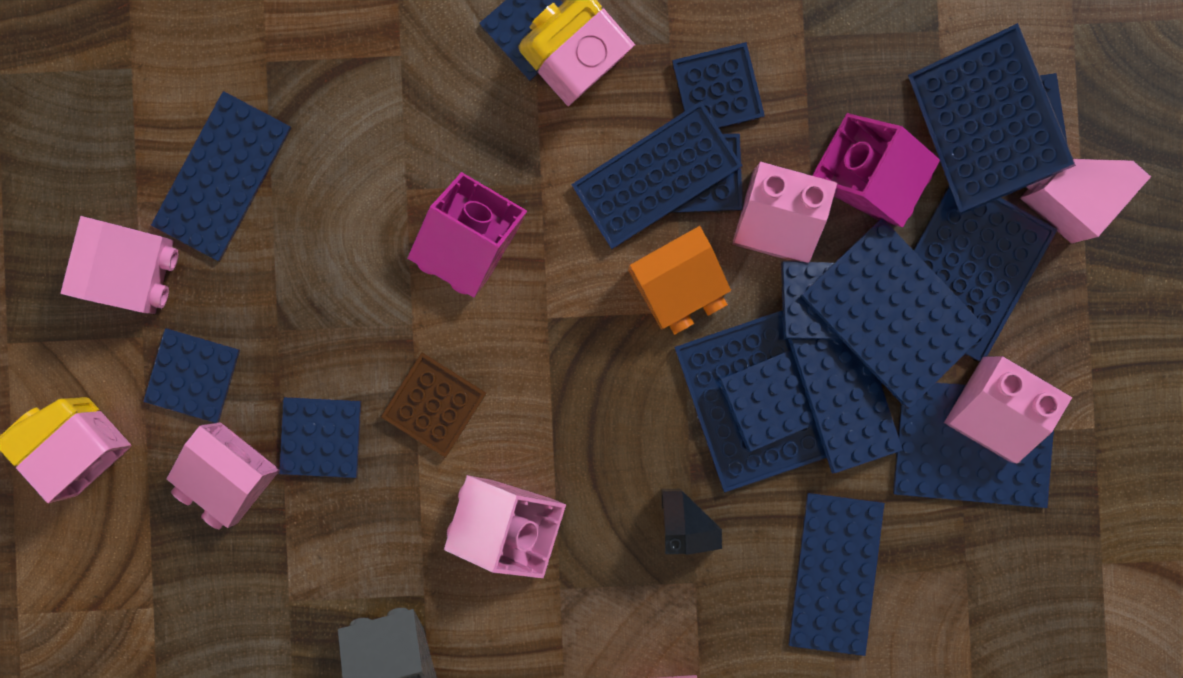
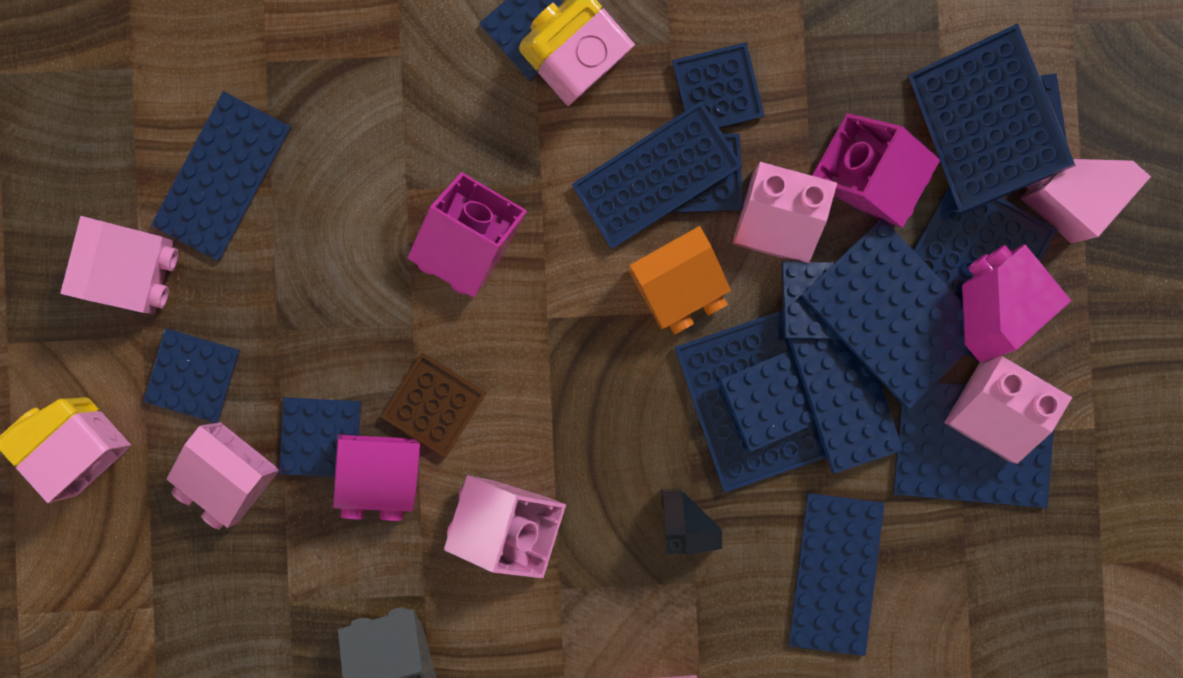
none -> dark pink brick [333,435,420,521]
none -> dark pink slope [962,245,1071,362]

